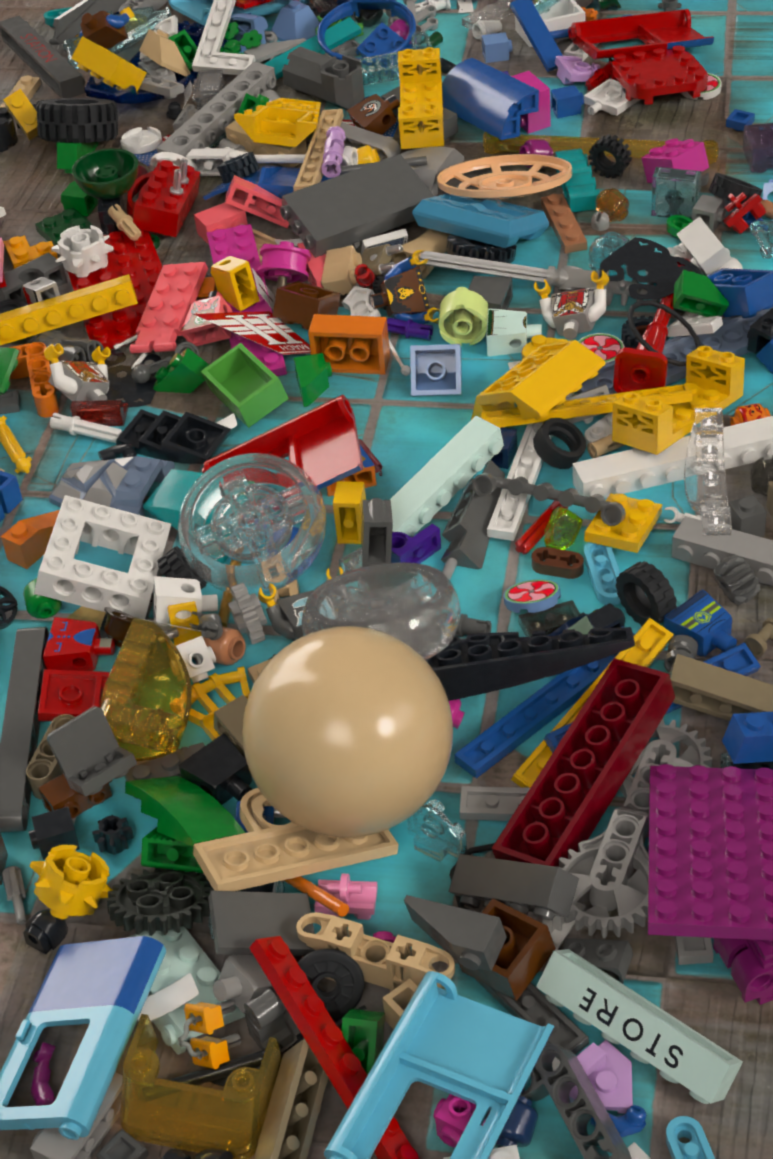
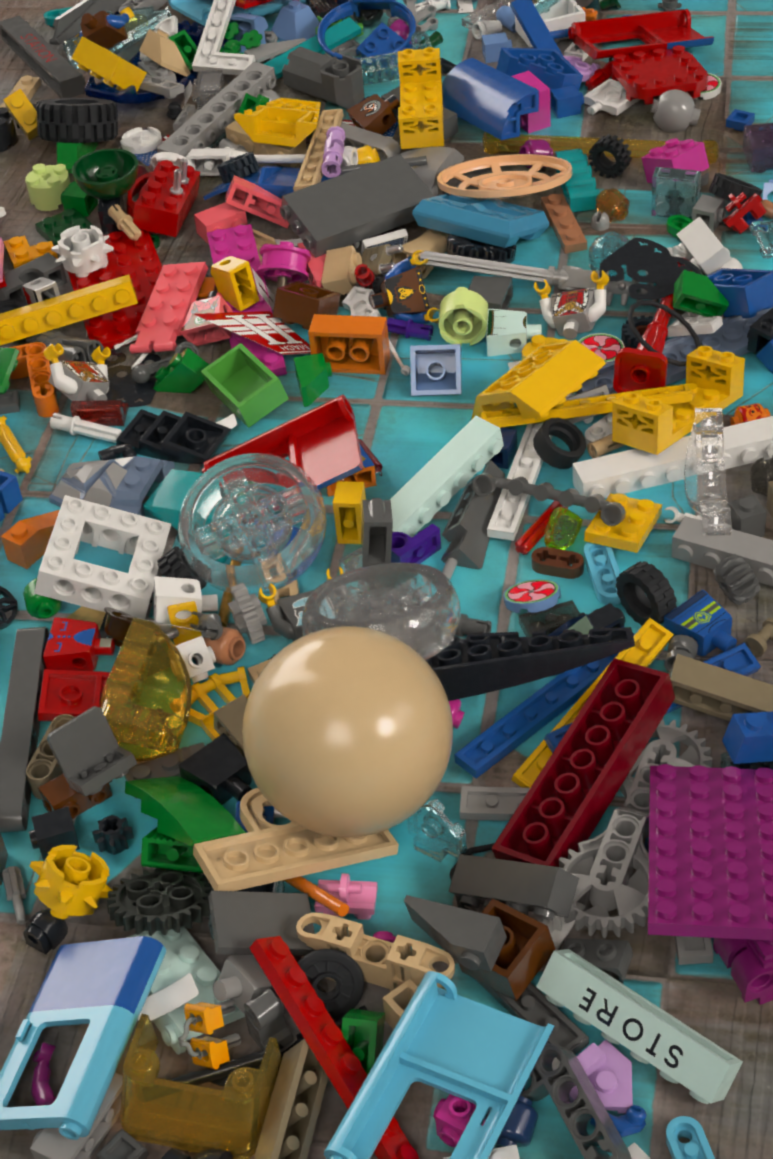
none -> yellowish green brick [25,163,71,211]
none -> medium blue cone [496,5,516,33]
none -> blue brick [496,48,583,96]
none -> light grey brick [651,89,701,133]

